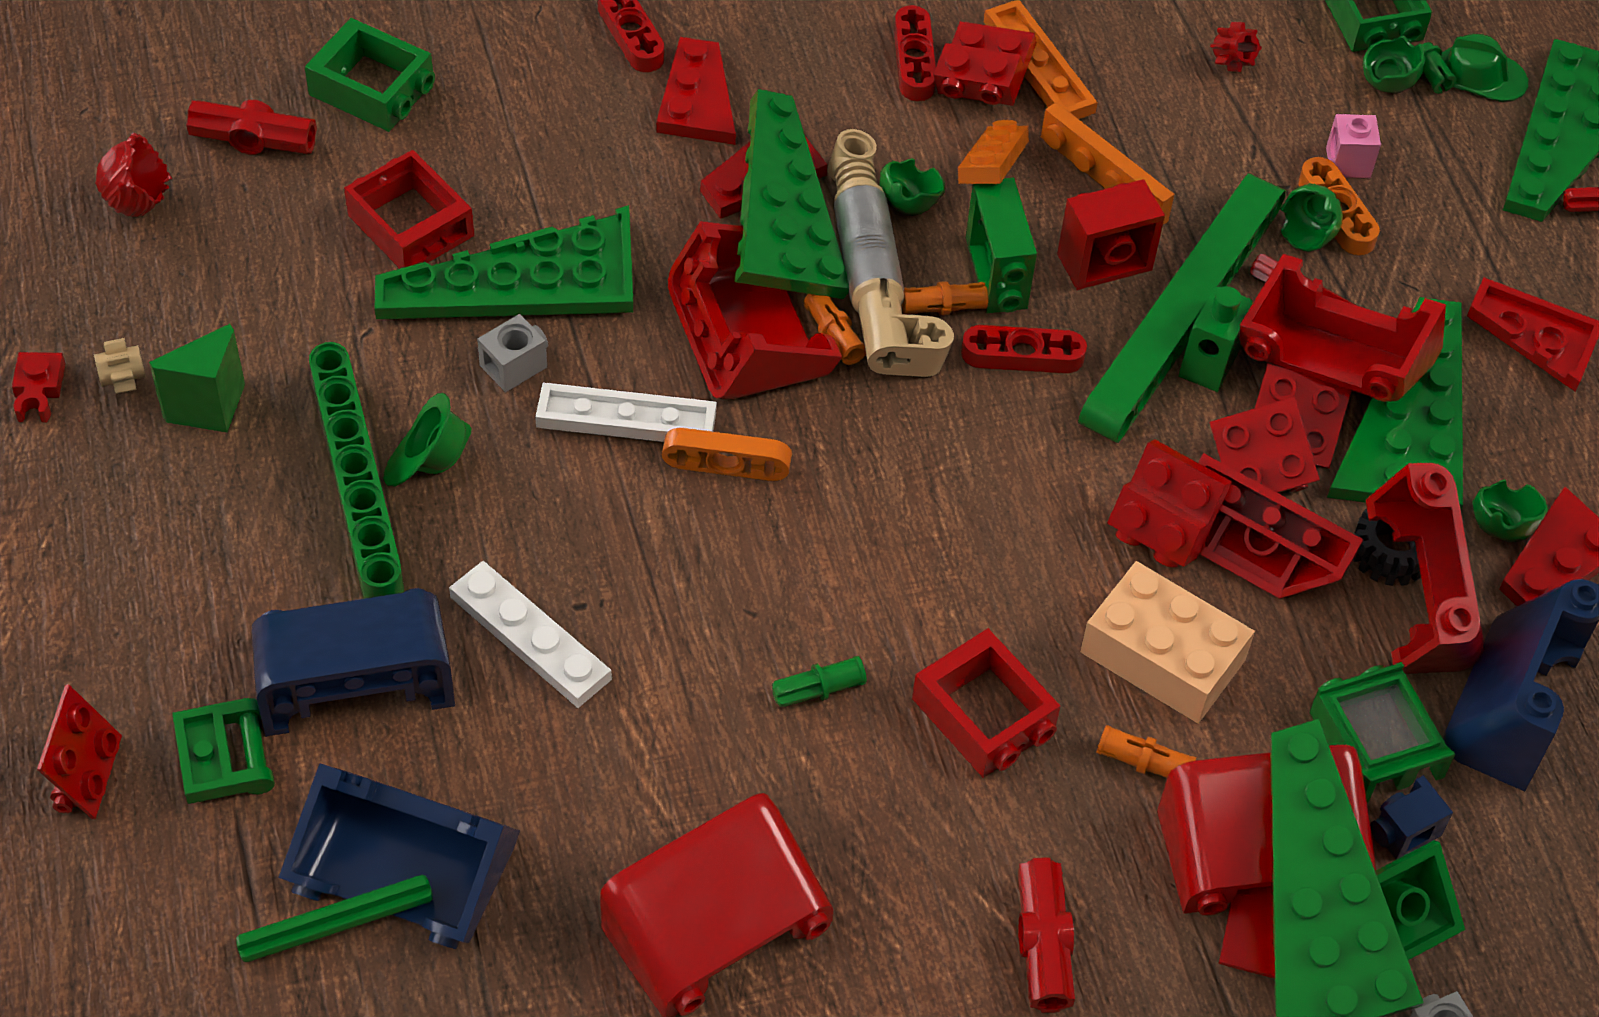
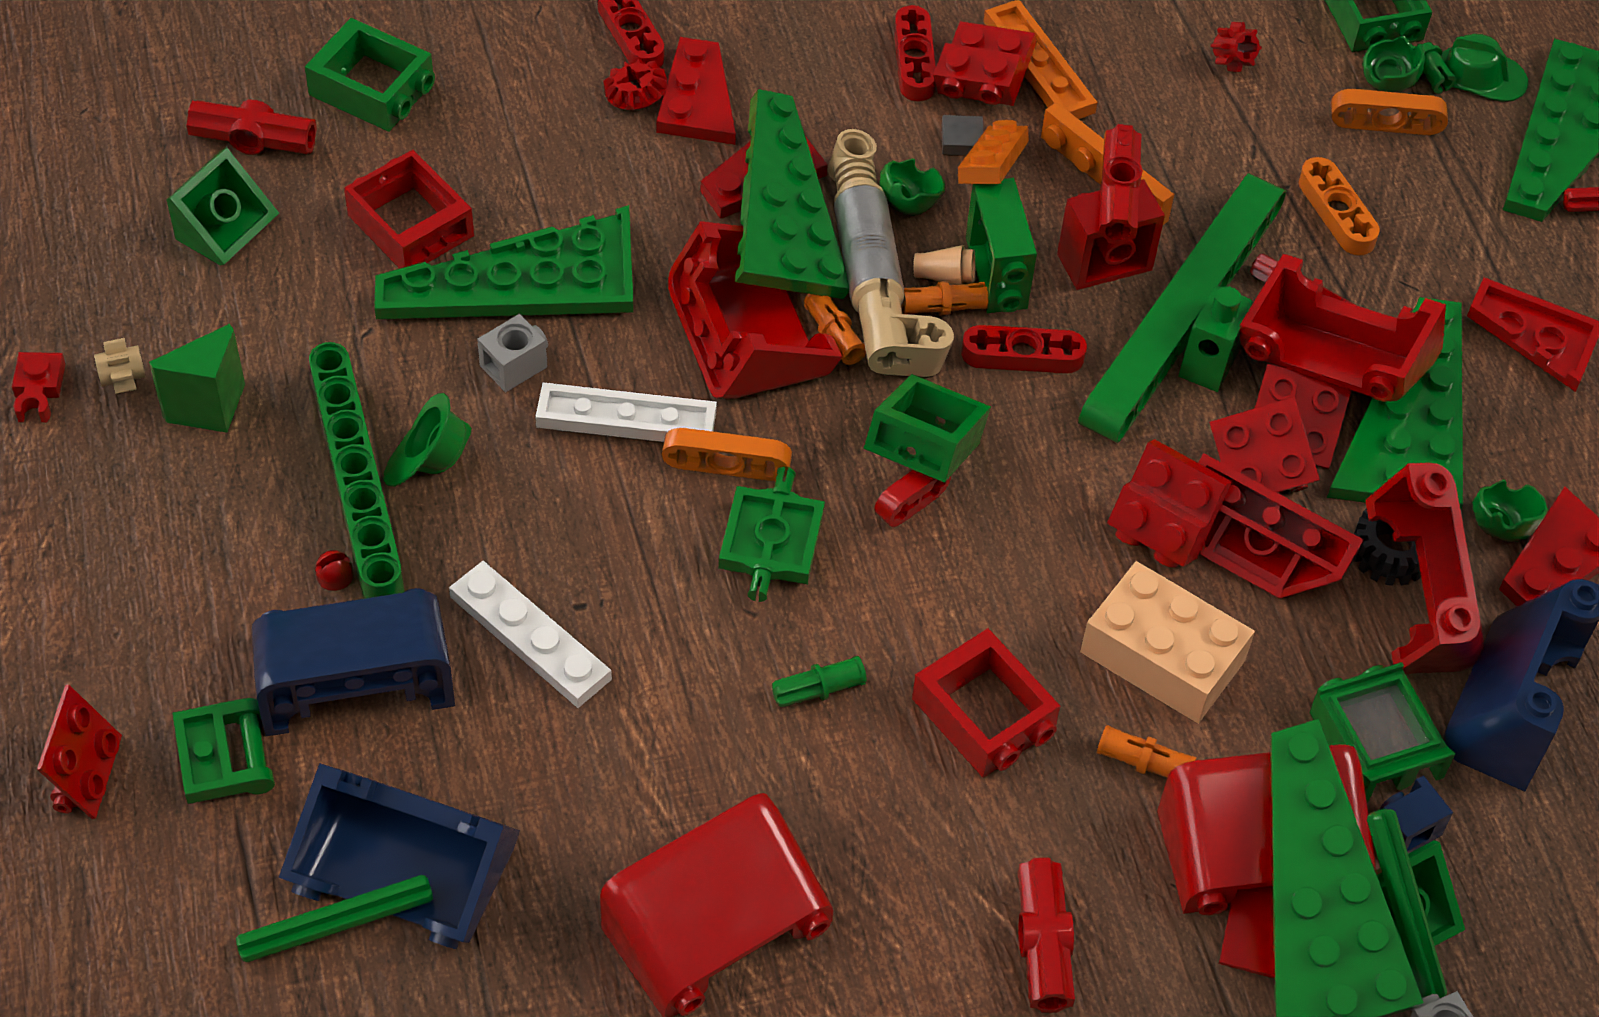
red hair [95,133,172,217] -> none
green hair [1280,183,1343,252] -> none
bright pink brick [1326,114,1381,178] -> none
none -> green slope [166,147,279,266]
none -> red hinge [315,550,354,591]
none -> red gear [603,58,668,110]
none -> green plate [718,467,825,602]
none -> green window [863,374,991,483]
none -> red beam [874,470,951,527]
none -> light nougat cone [913,245,976,285]
none -> flat silver tile [942,115,983,155]
none -> red piece [1099,124,1143,245]
none -> orange beam [1331,89,1448,135]
none -> green axle [1367,809,1447,999]

